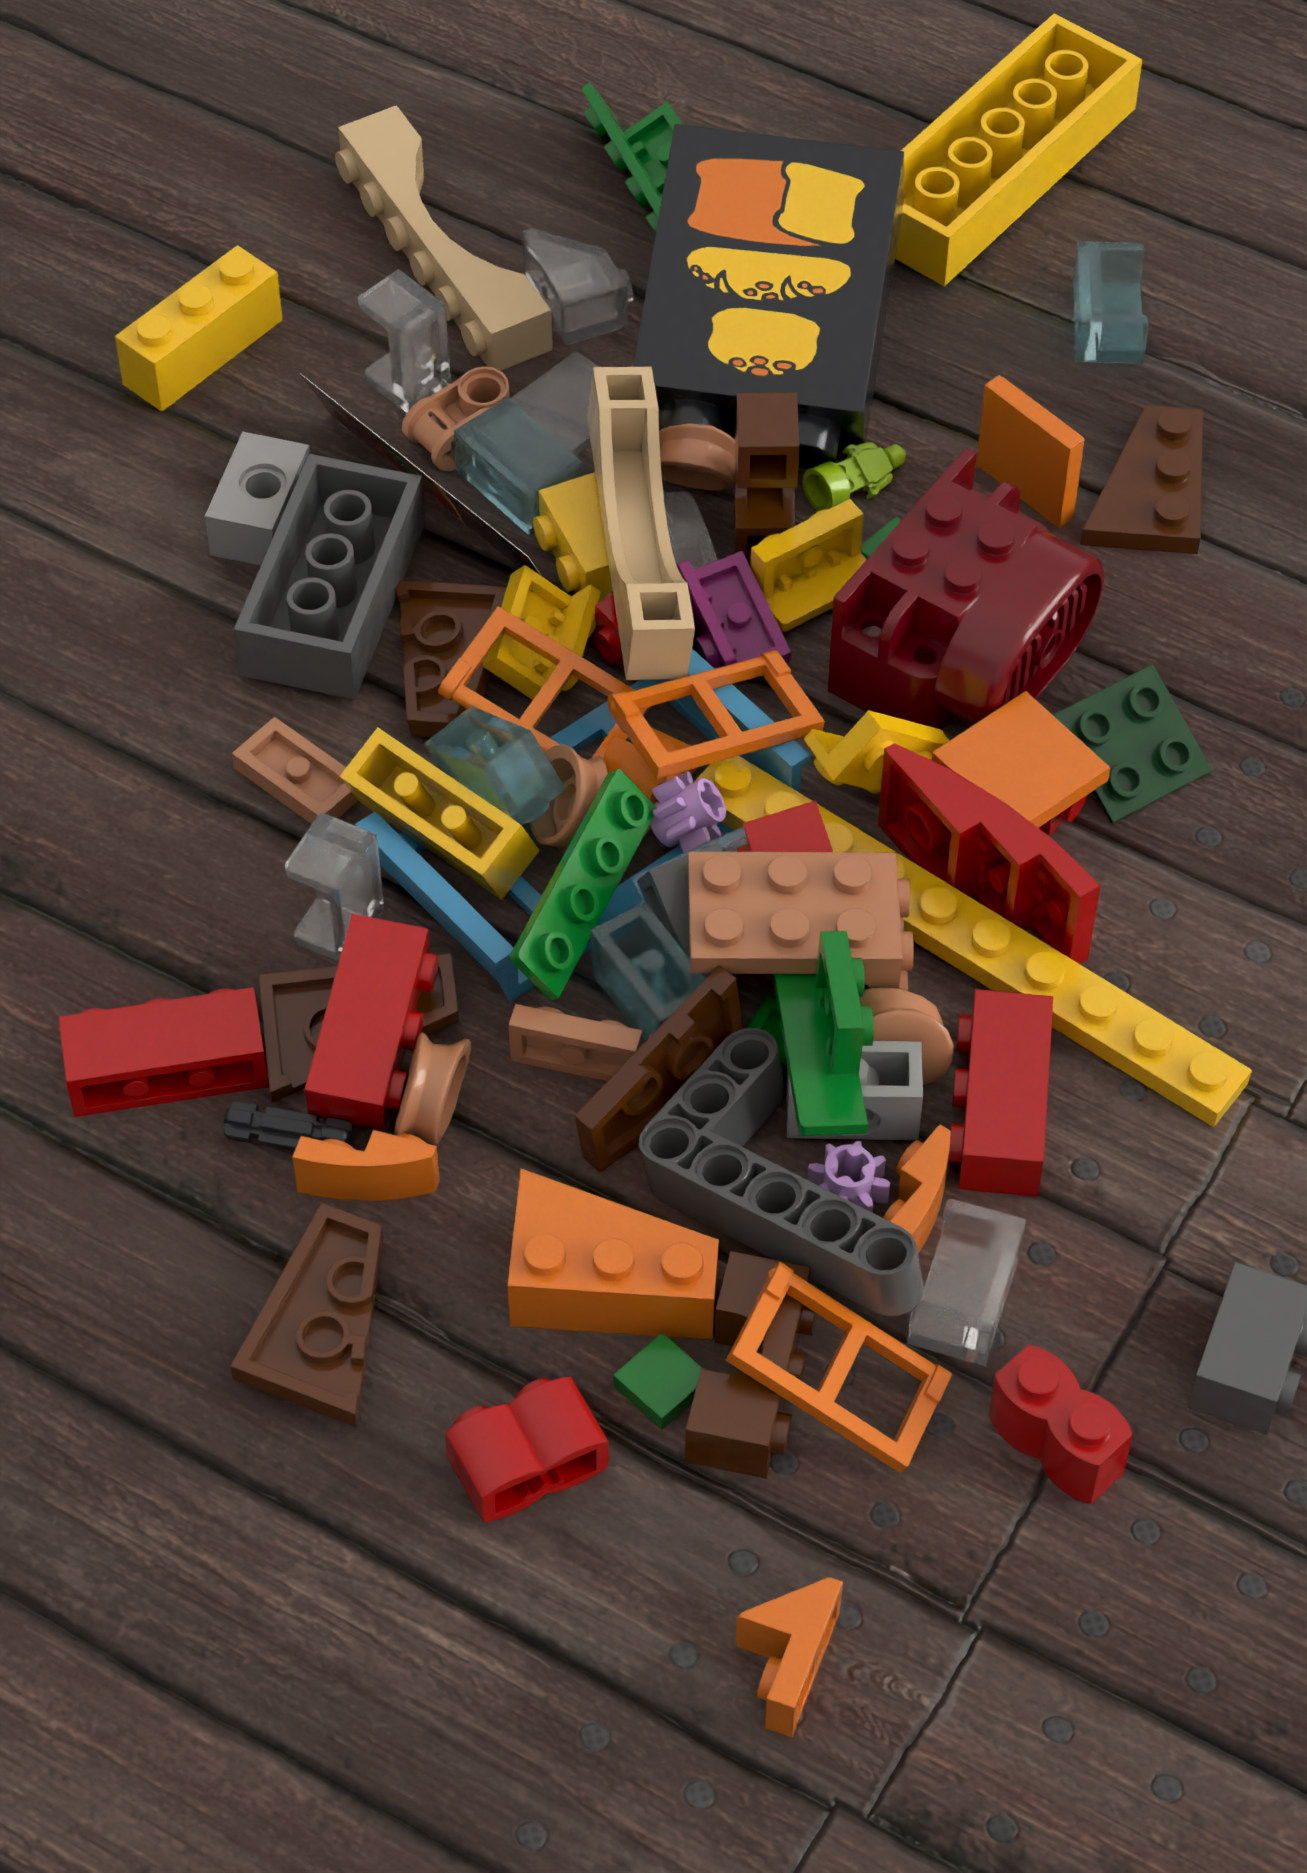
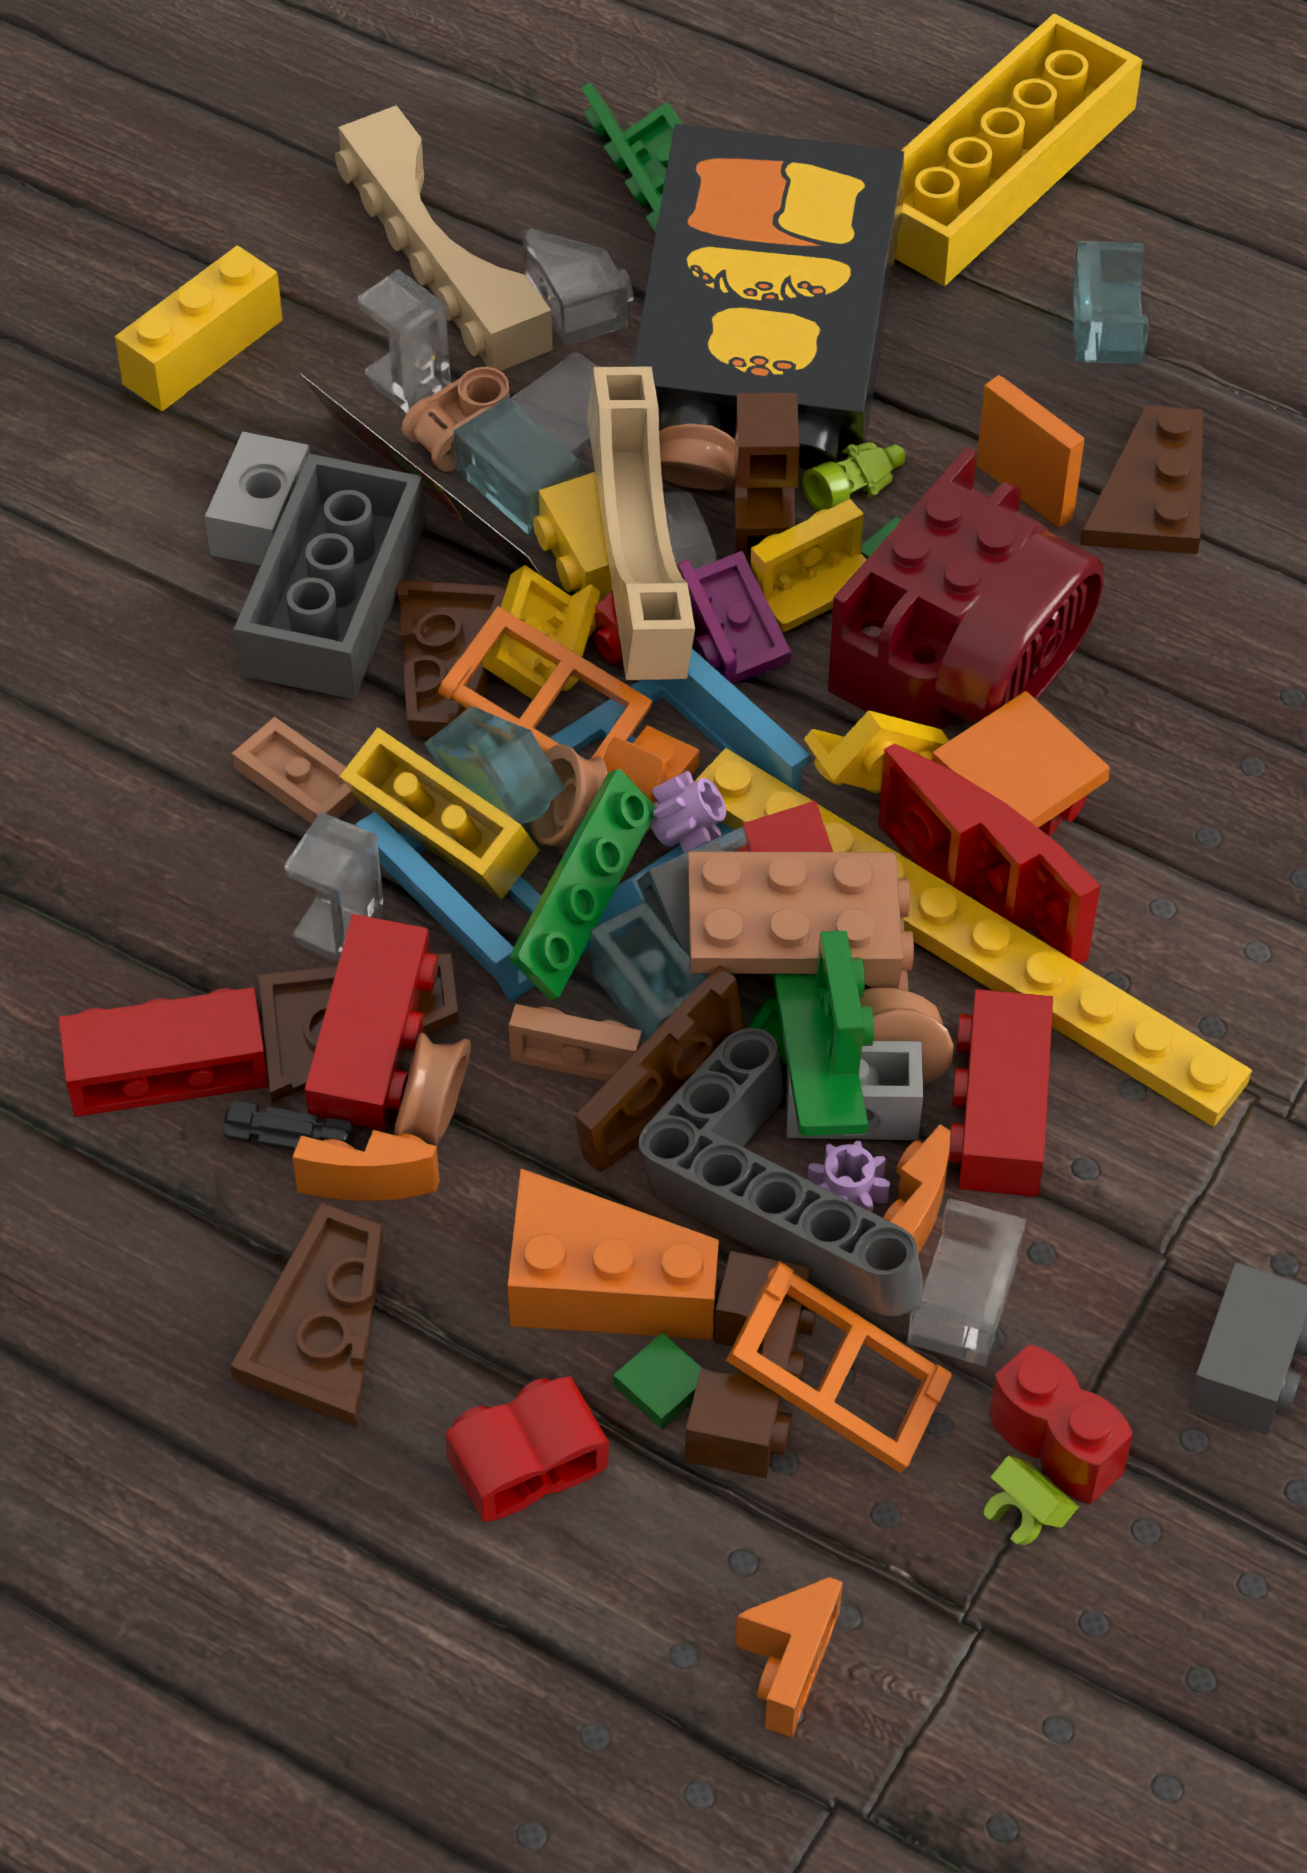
orange window [607,650,825,779] -> none
dark green hinge [1053,664,1213,824] -> none
none -> lime tile [984,1456,1079,1545]

